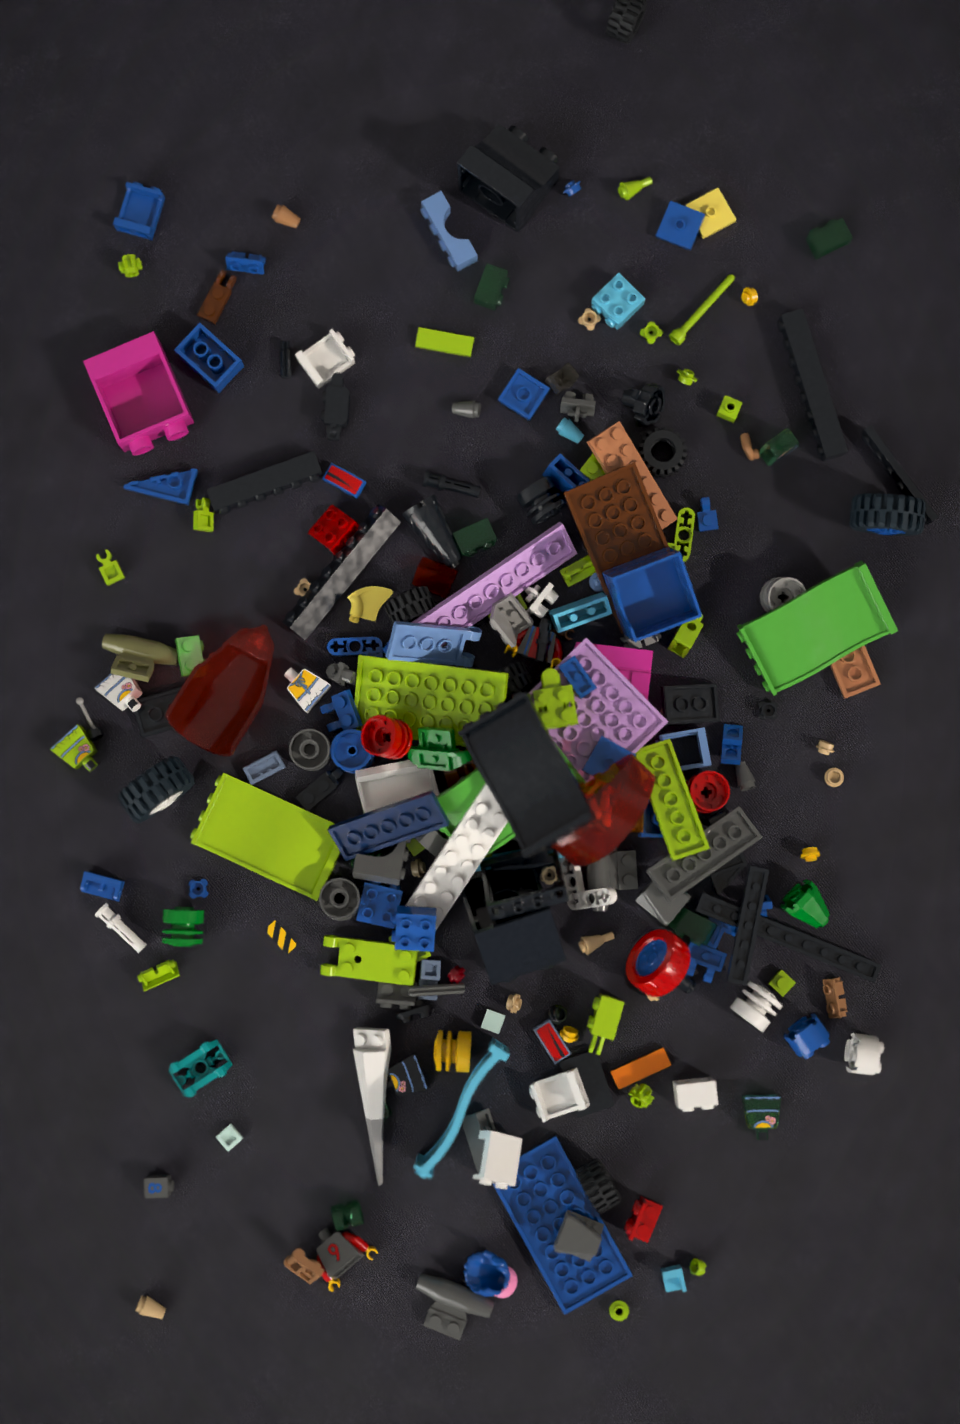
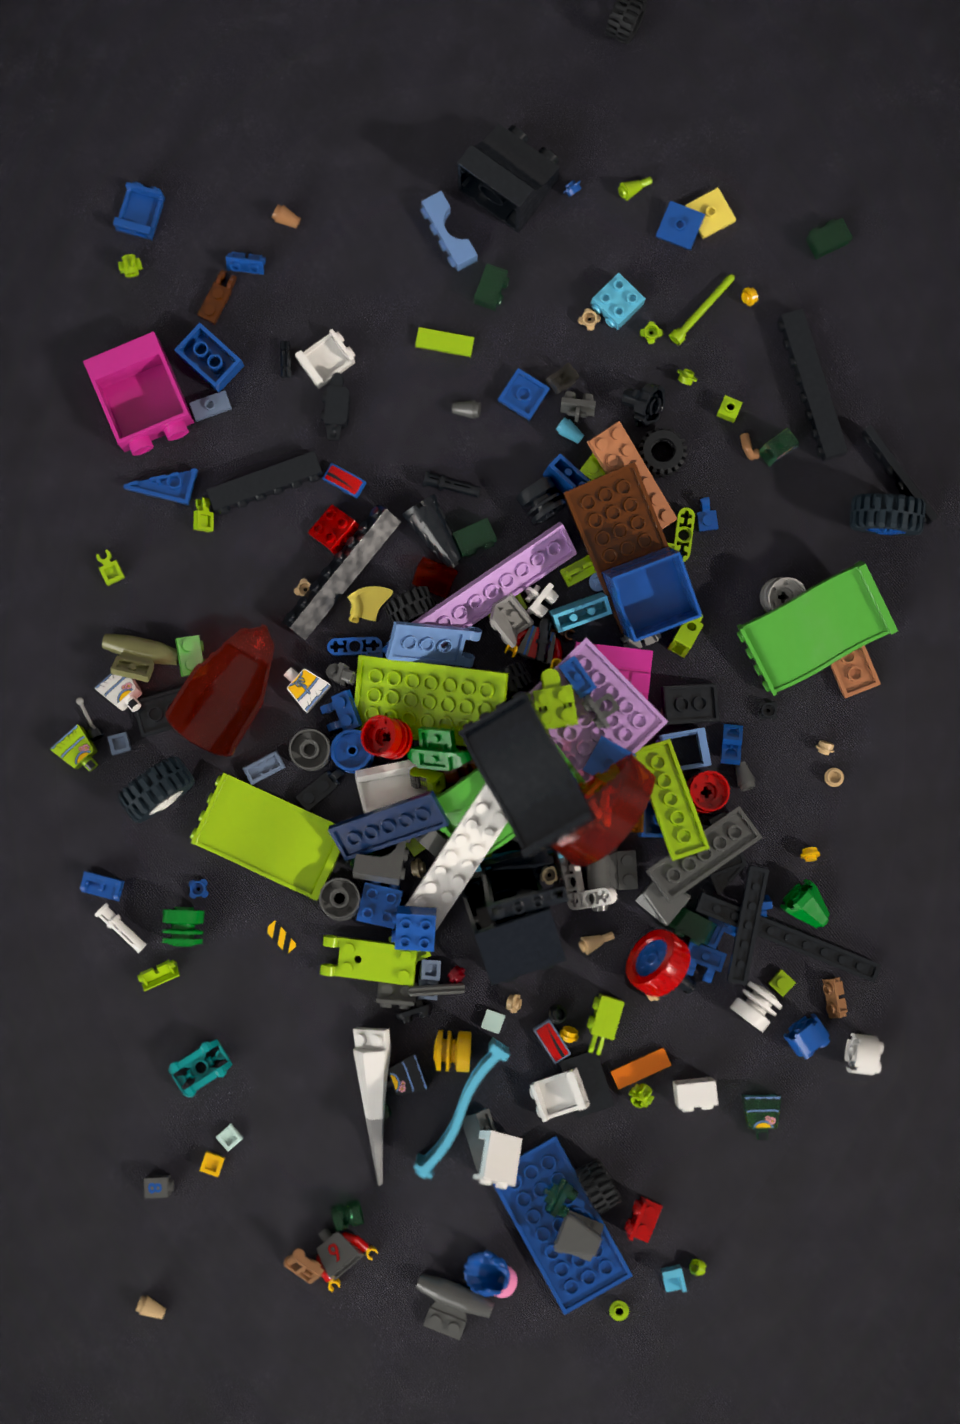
none -> sand blue plate [107,732,132,756]
none -> sand blue plate [190,390,232,422]
none -> yellow plate [199,1151,225,1177]
none -> lime leg [409,766,446,796]
none -> clear green hips [543,1178,579,1217]
none -> dark grey bracket [581,693,620,729]

